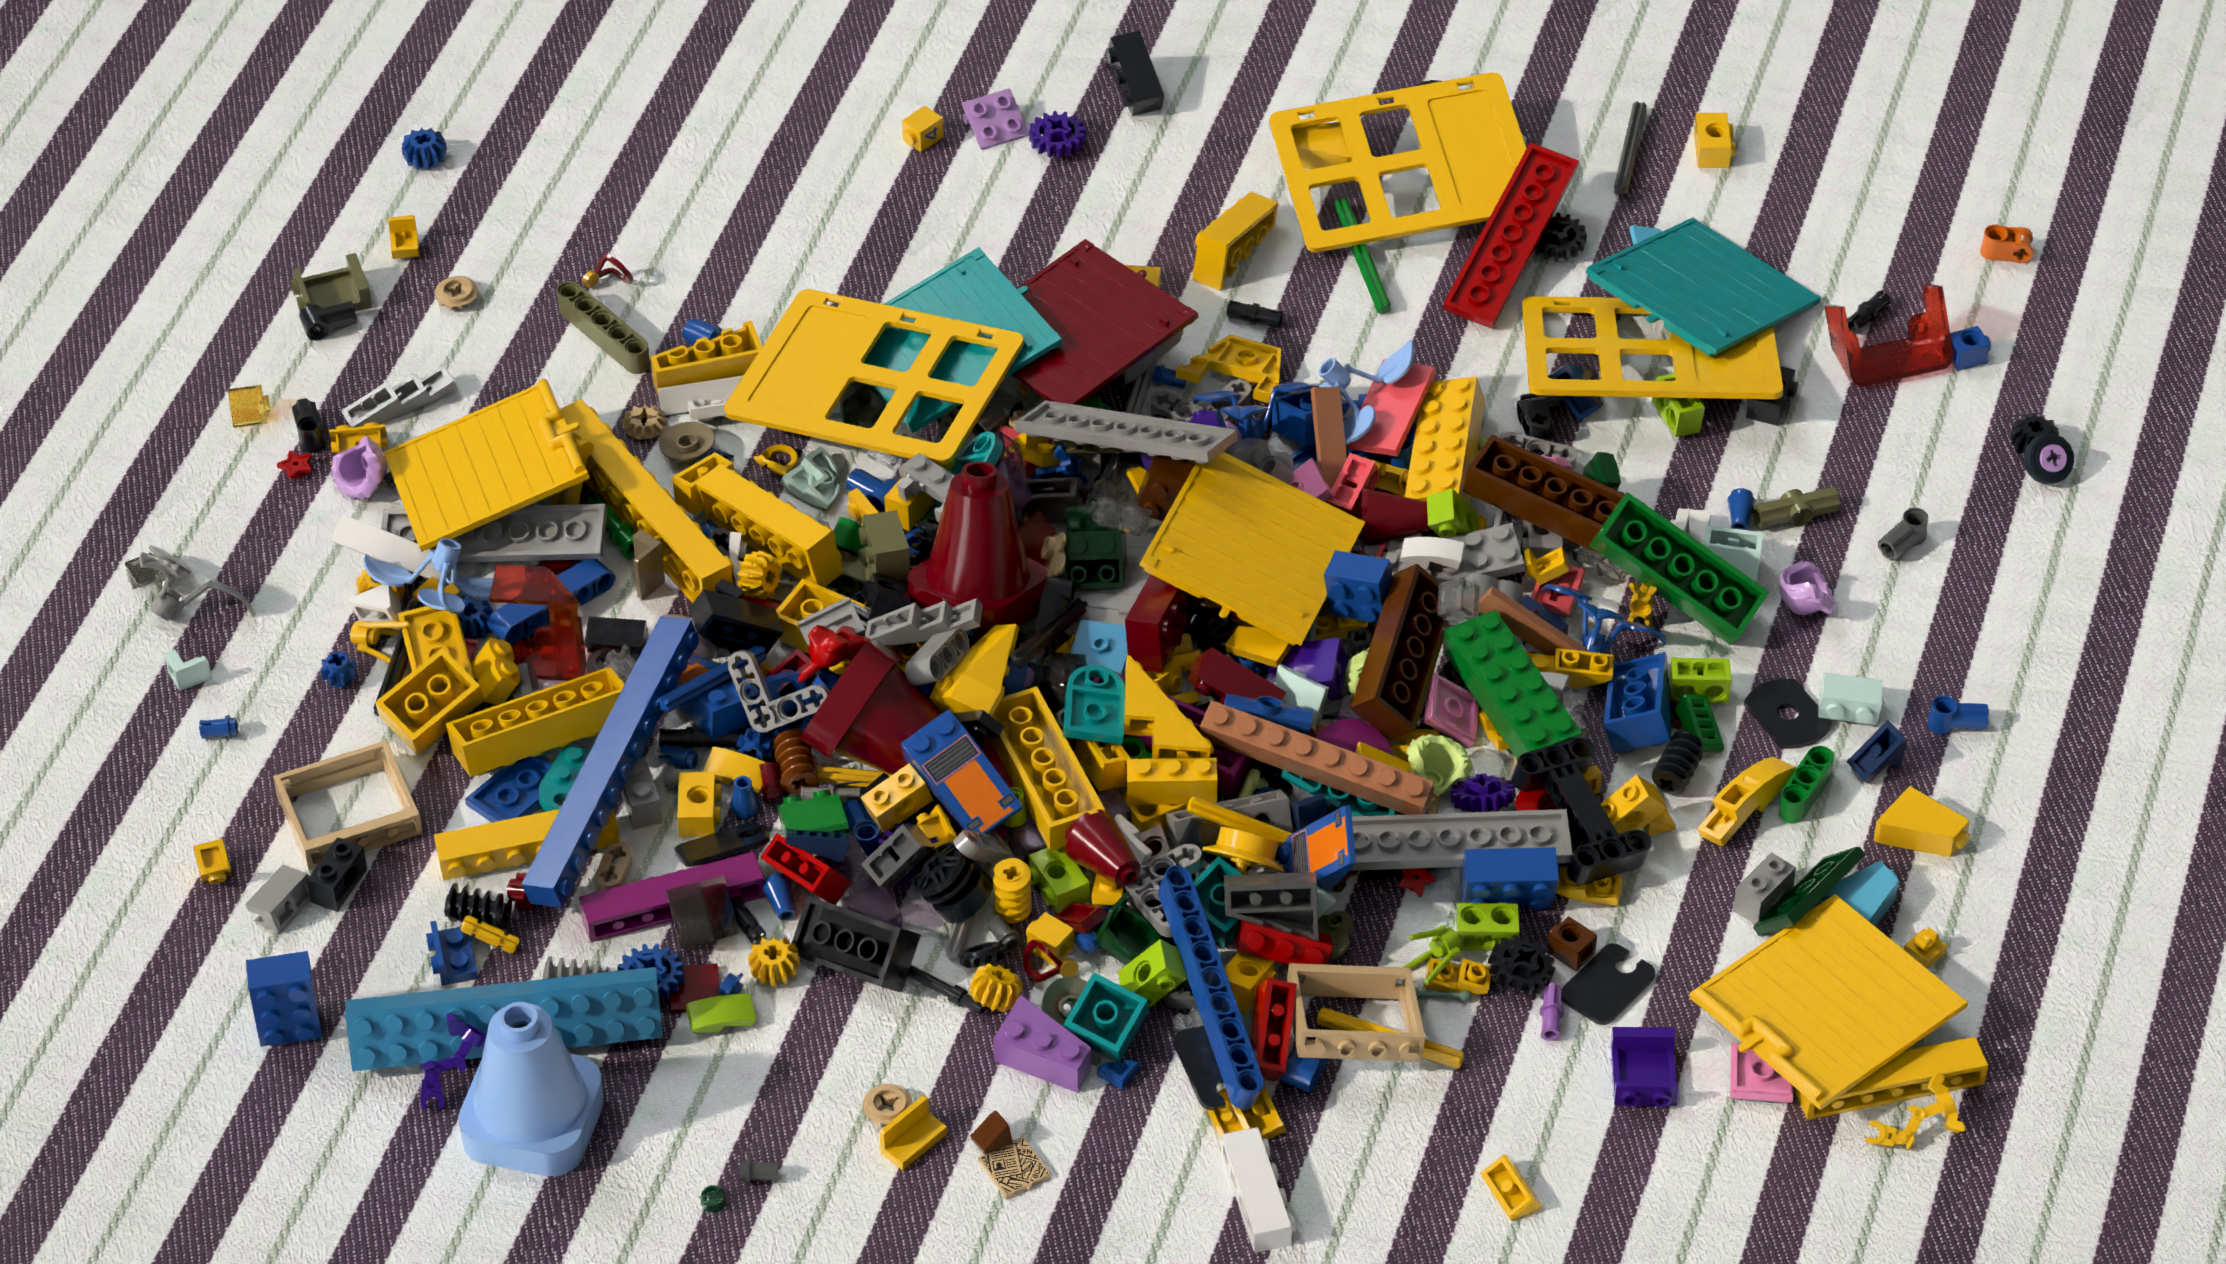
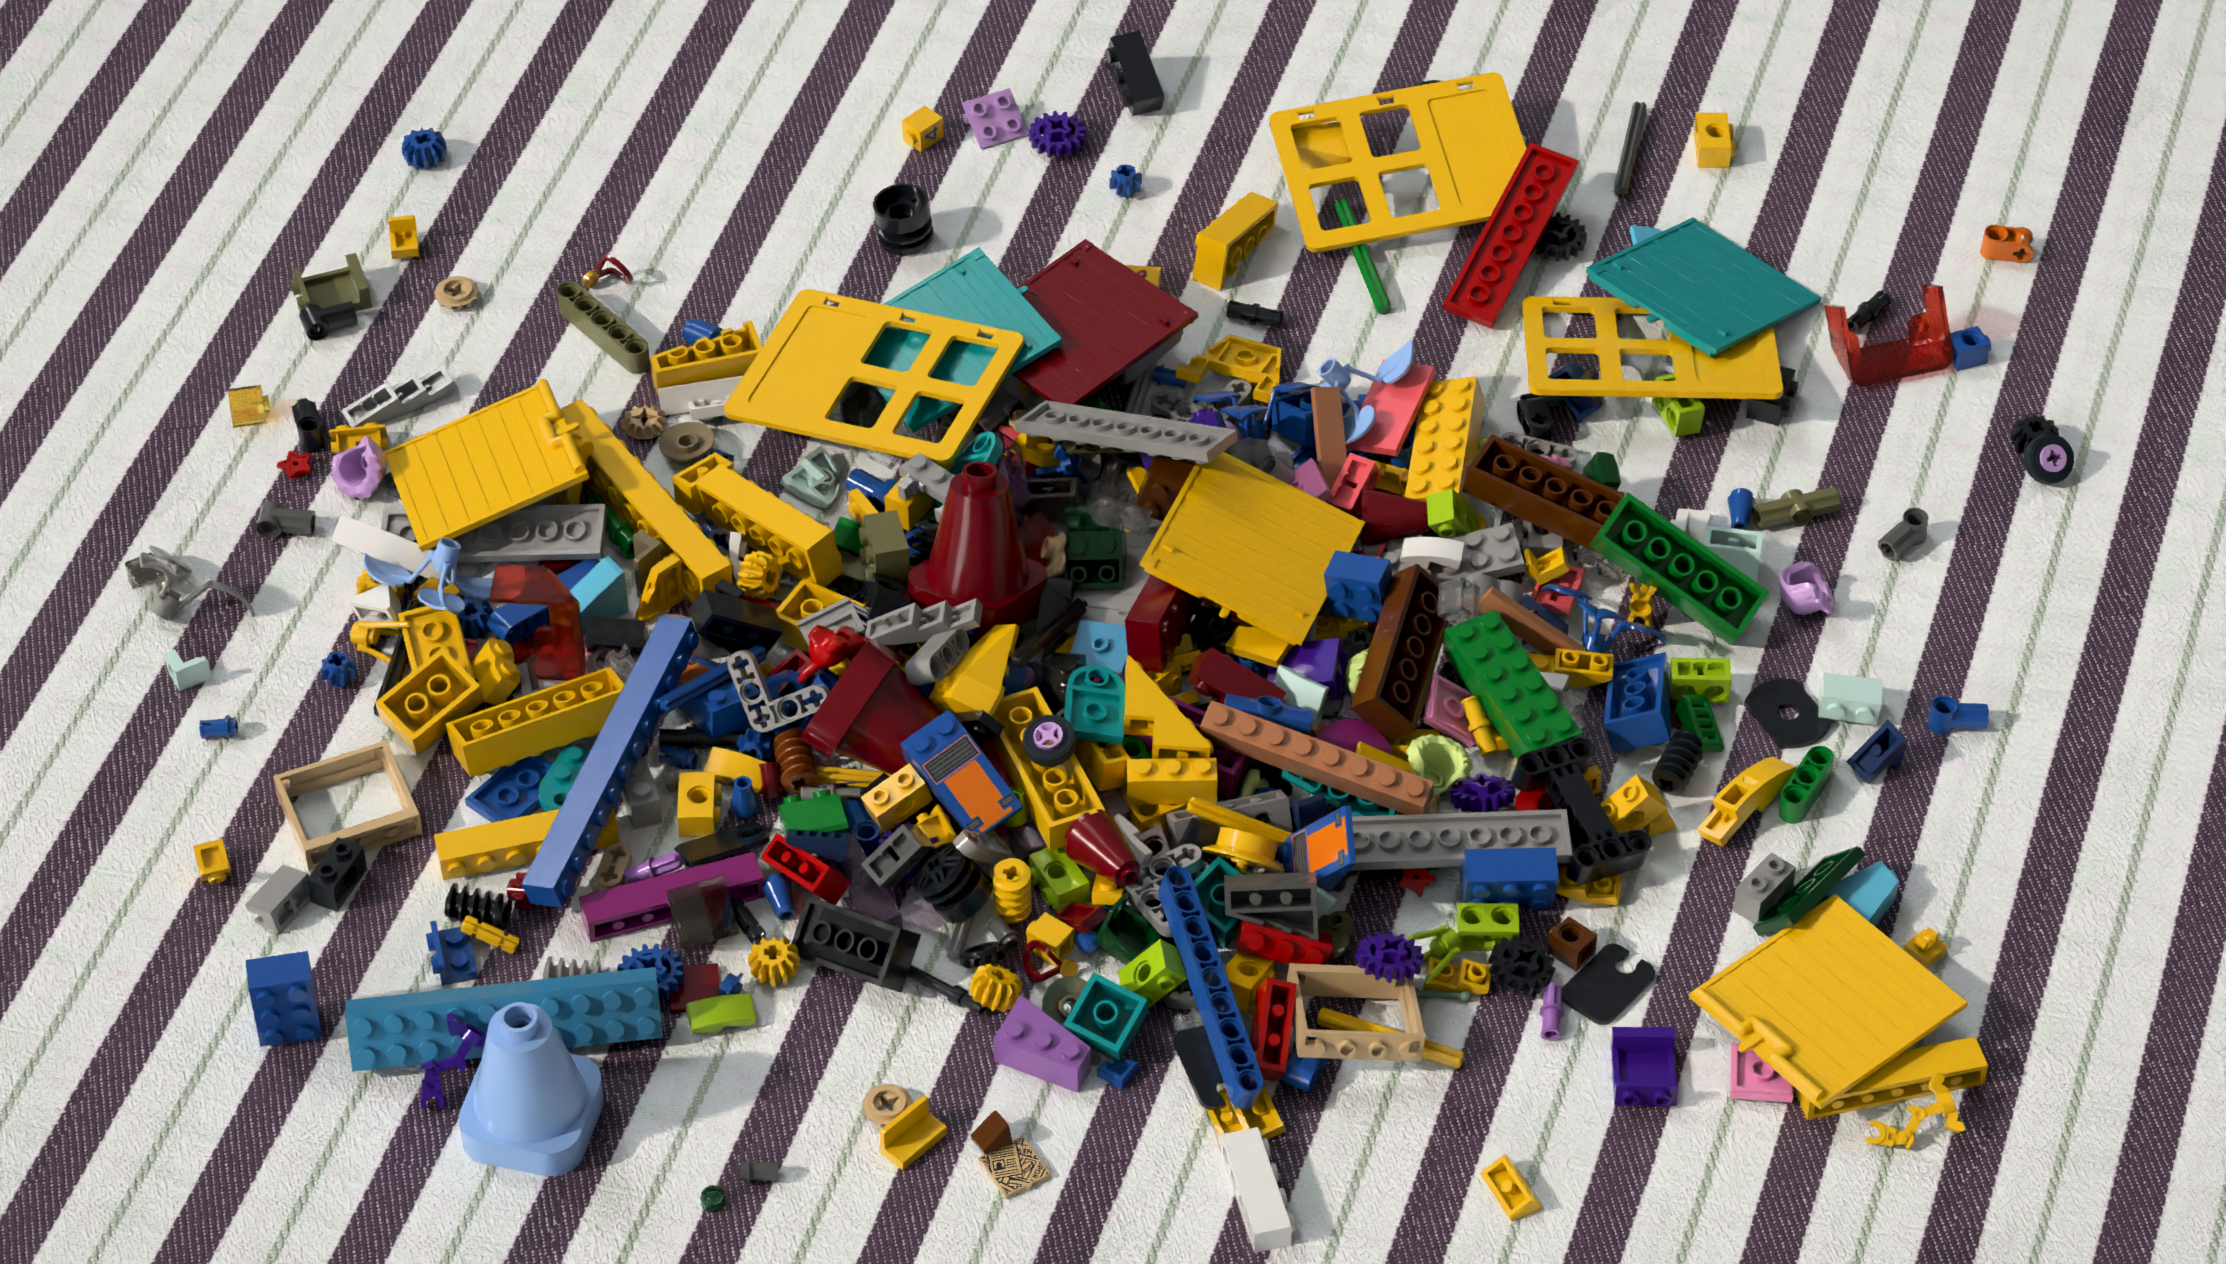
yellow piece [754,444,798,476] -> none
yellow slope [1873,786,1970,857] -> none
none -> dark grey piece [256,500,316,538]
none -> medium azure slope [553,556,629,642]
none -> medium lavender axle [624,851,684,884]
none -> yellow wing [634,554,685,623]
none -> black wheel [873,183,934,255]
none -> black wheel [1023,715,1077,767]
none -> blue gear [1109,164,1142,198]
none -> dark purple gear [1356,931,1424,983]
none -> yellow pin [1461,695,1498,757]

